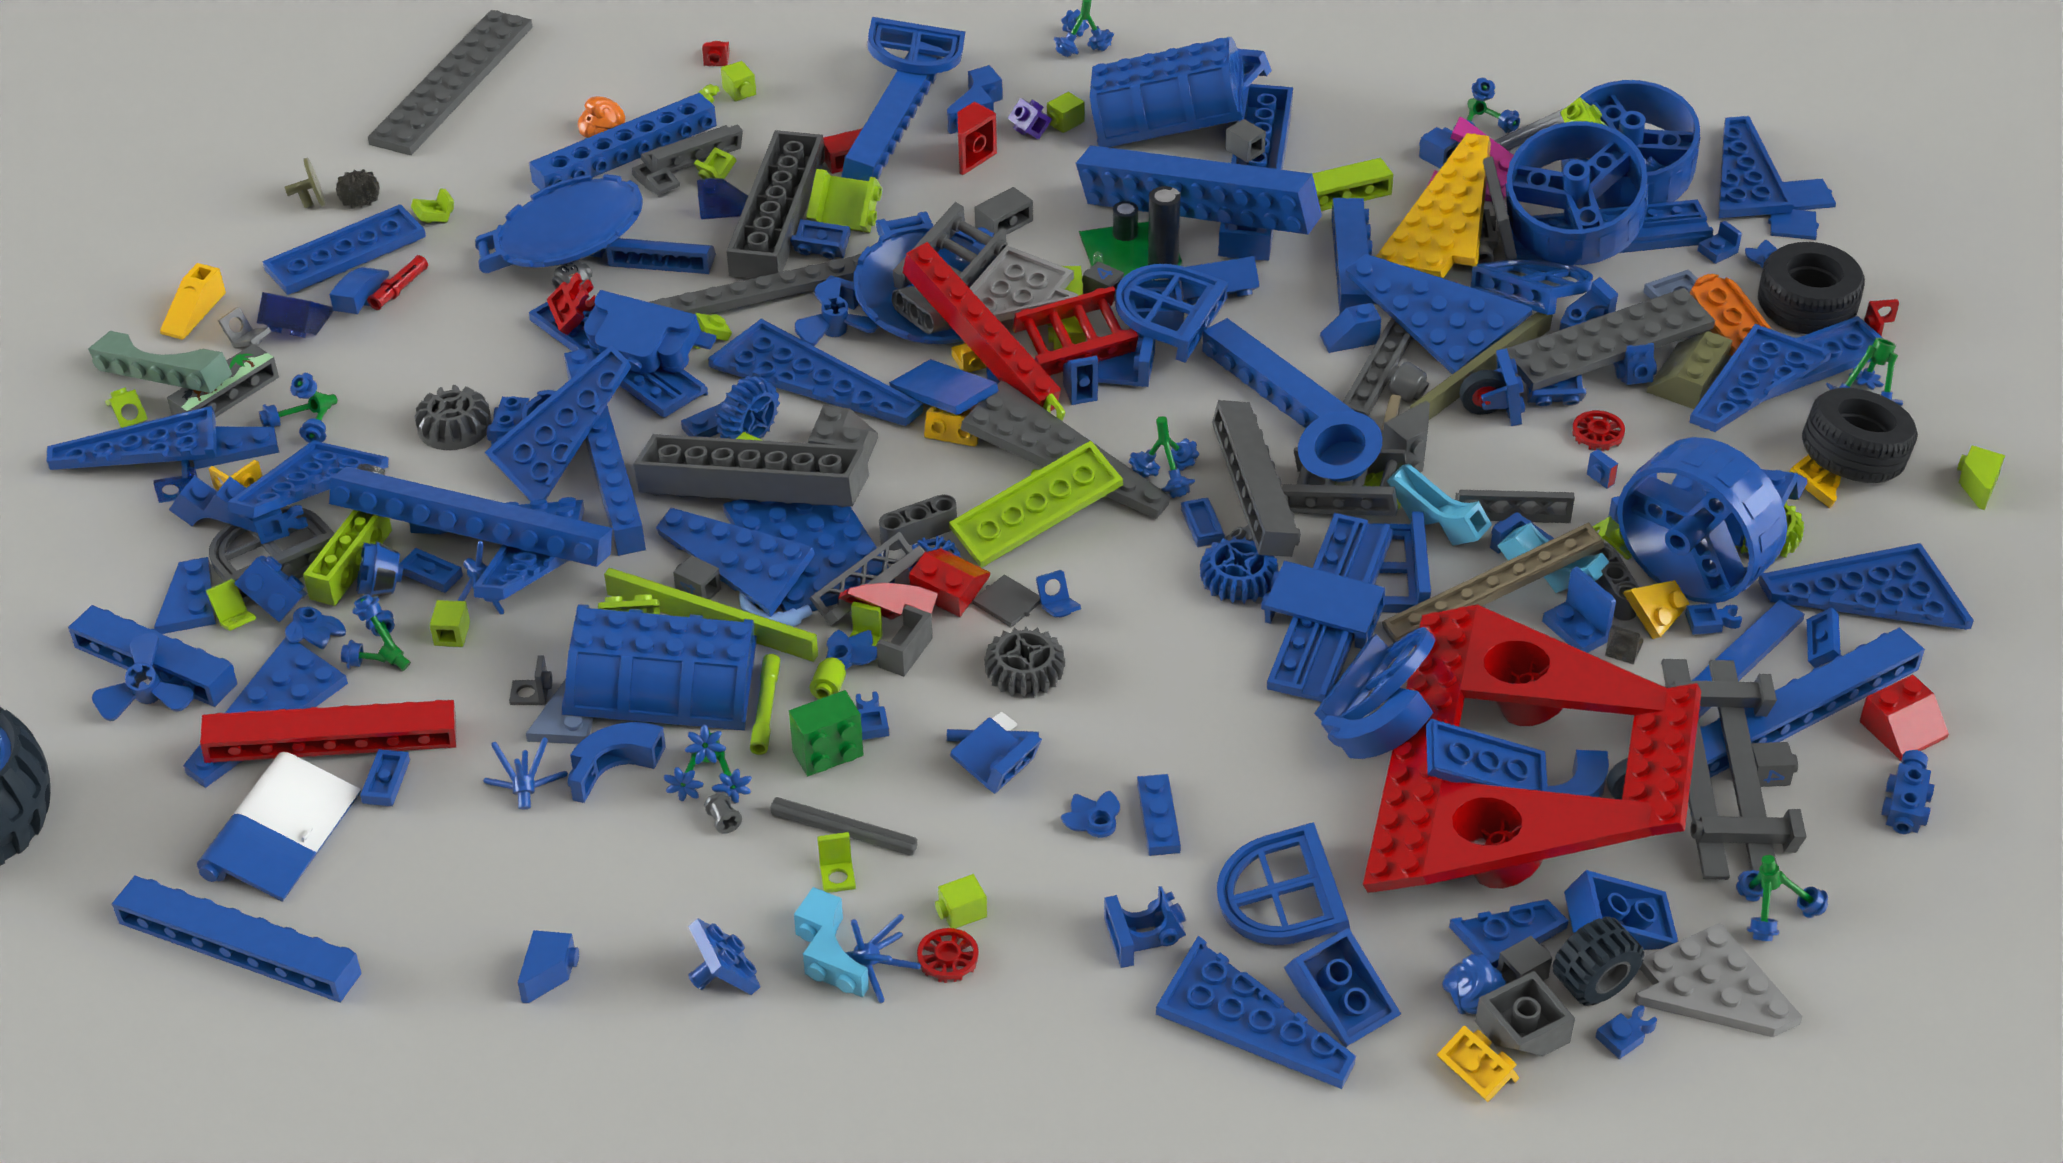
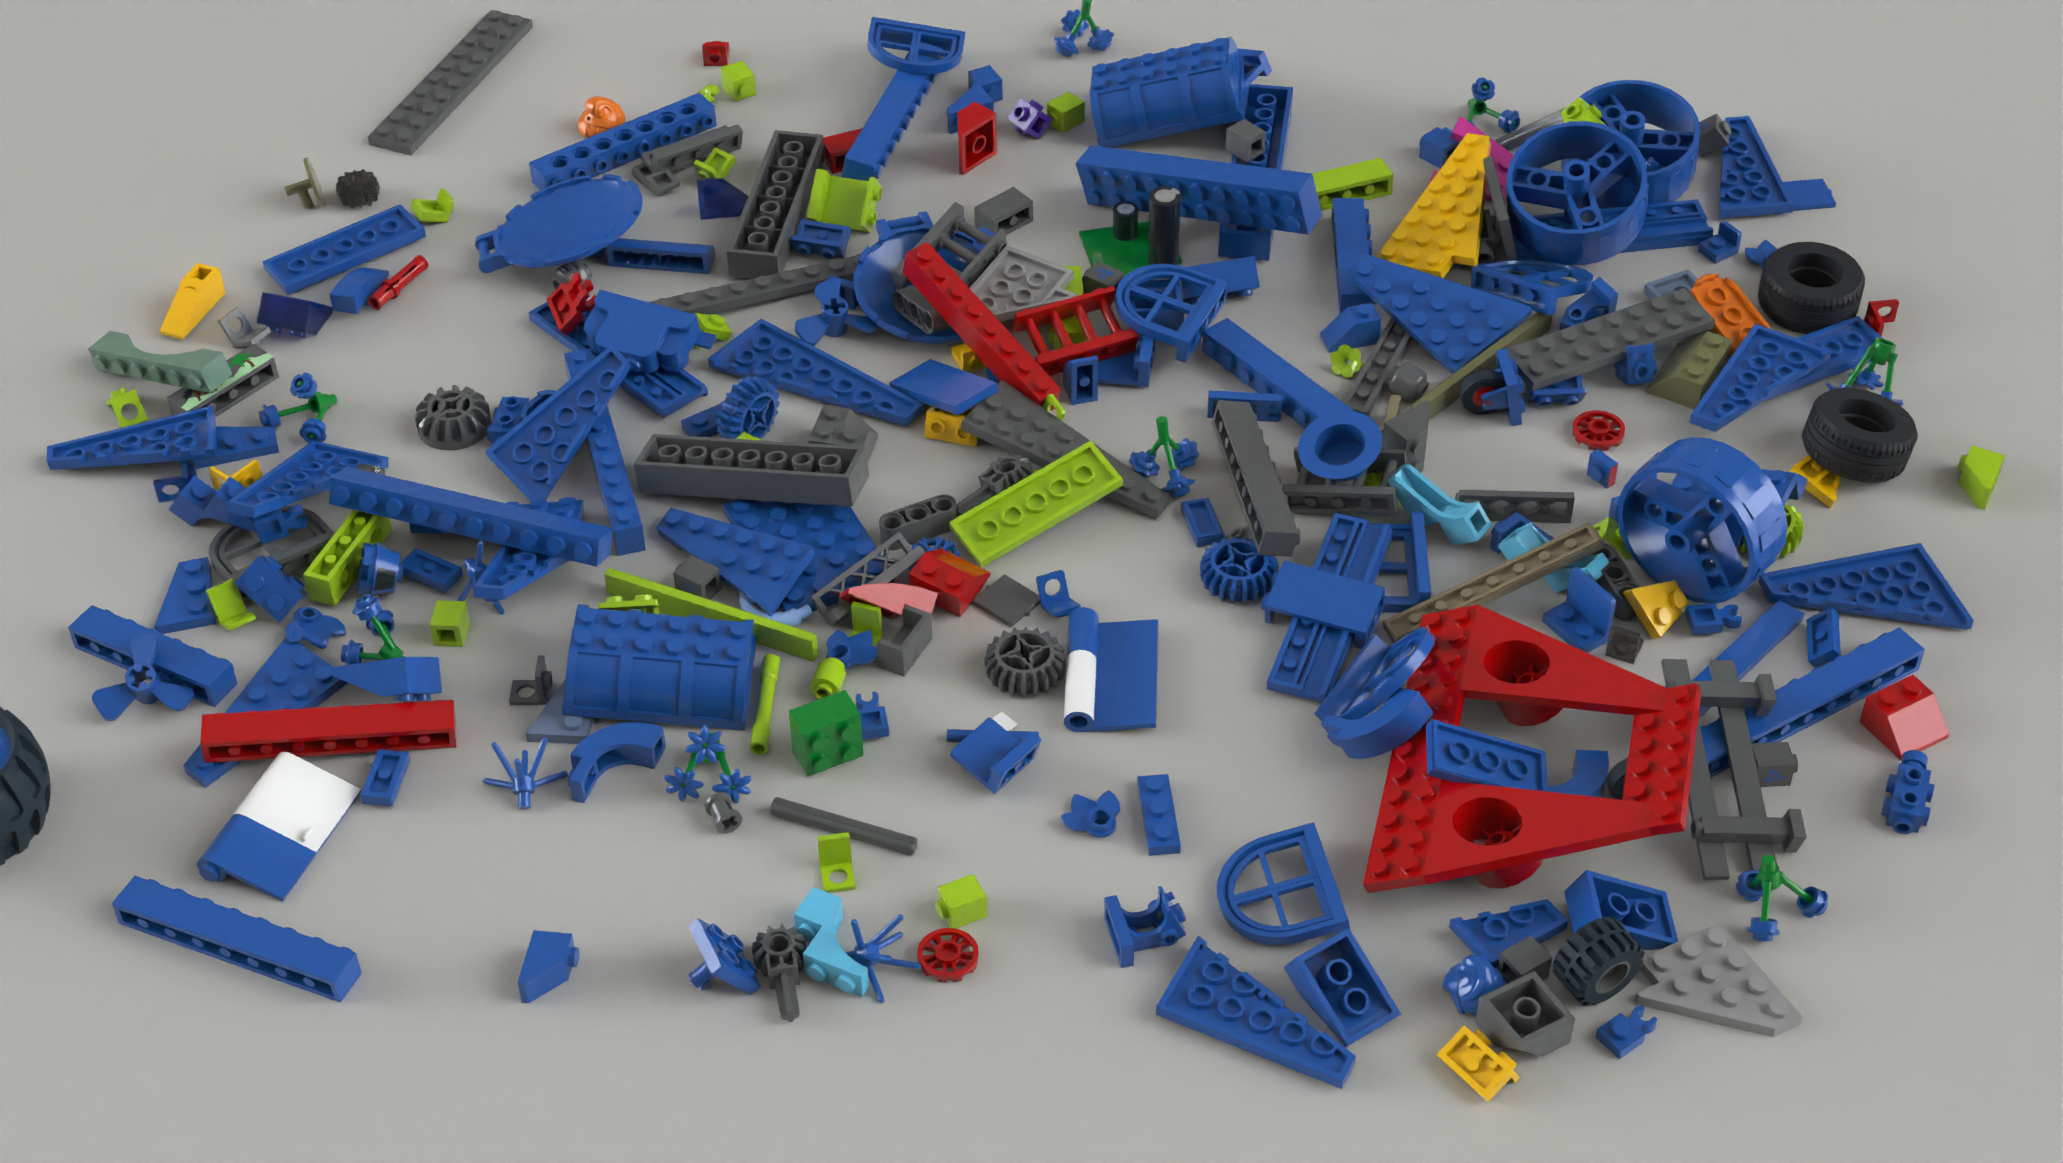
blue piece [1768,209,1819,240] -> none
none -> blue slope [327,657,442,702]
none -> dark grey gear [751,924,807,1022]
none -> dark grey gear [957,454,1033,517]
none -> blue door [1063,607,1159,732]
none -> blue hinge [1207,390,1283,422]
none -> lime plant [1330,345,1363,379]
none -> dark grey brick [1699,114,1731,158]

